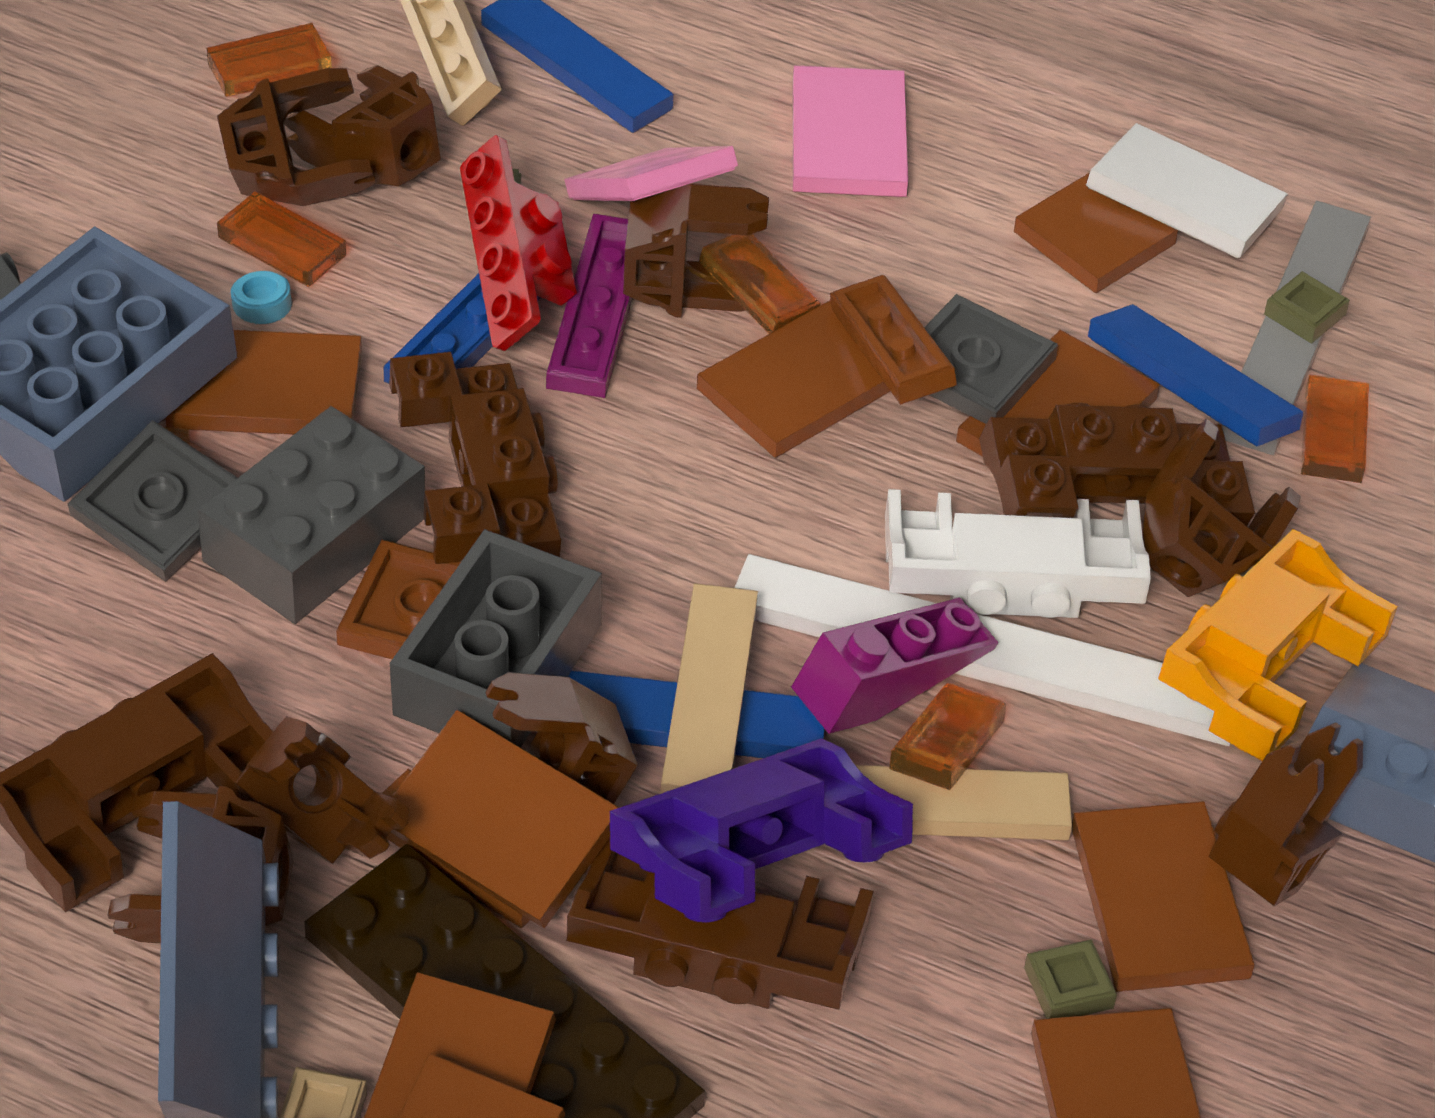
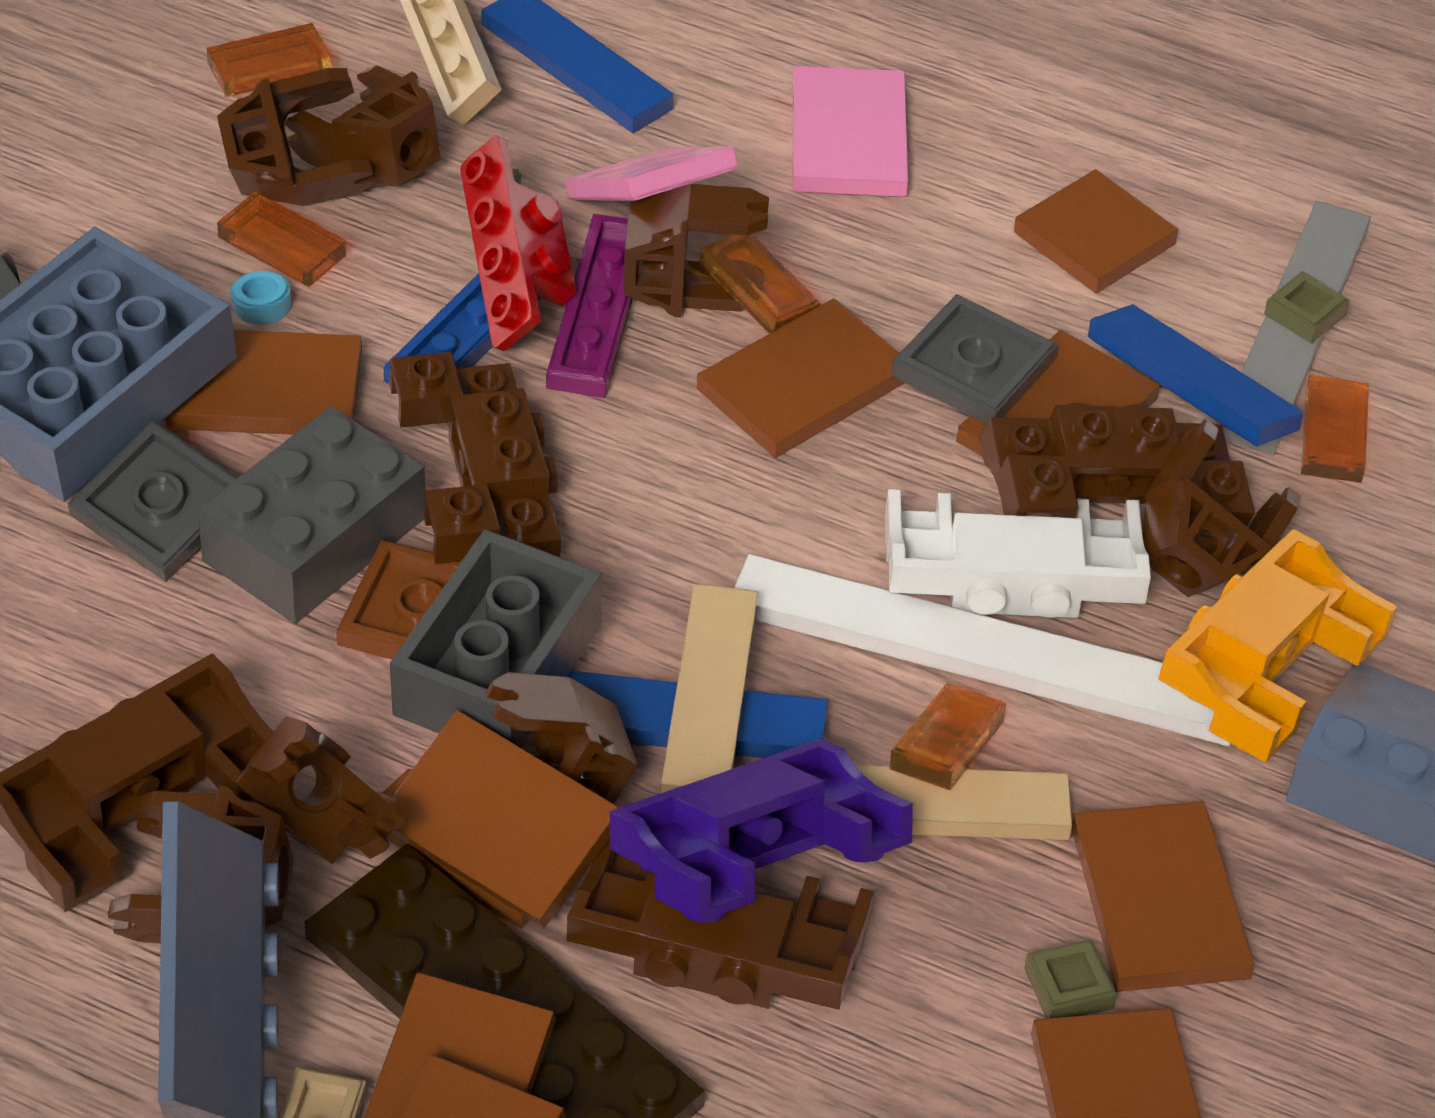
magenta slope [791,597,999,734] -> none
dark orange tile [829,275,957,405] -> none
white tile [1086,123,1288,258] -> none
reddish brown piece [1208,722,1363,906] -> none

